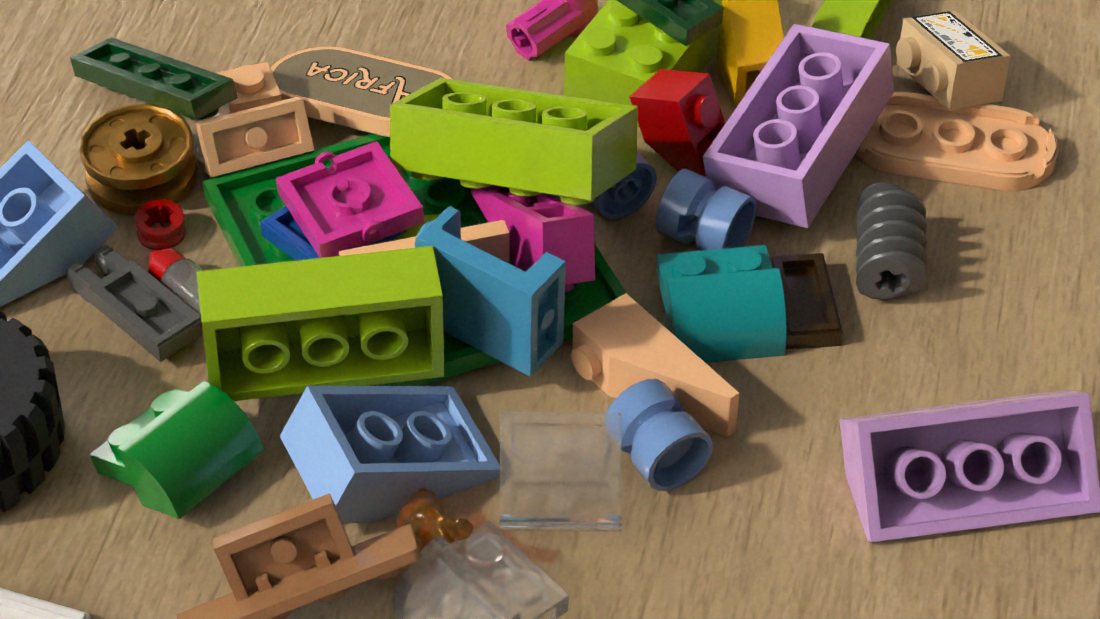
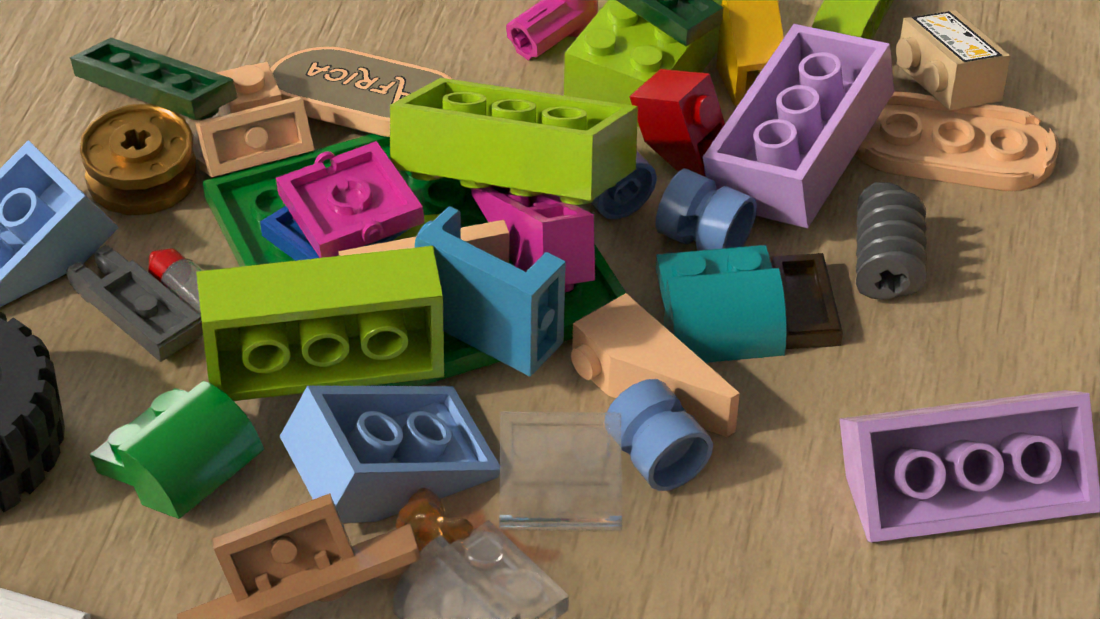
red bush [135,199,186,250] -> none

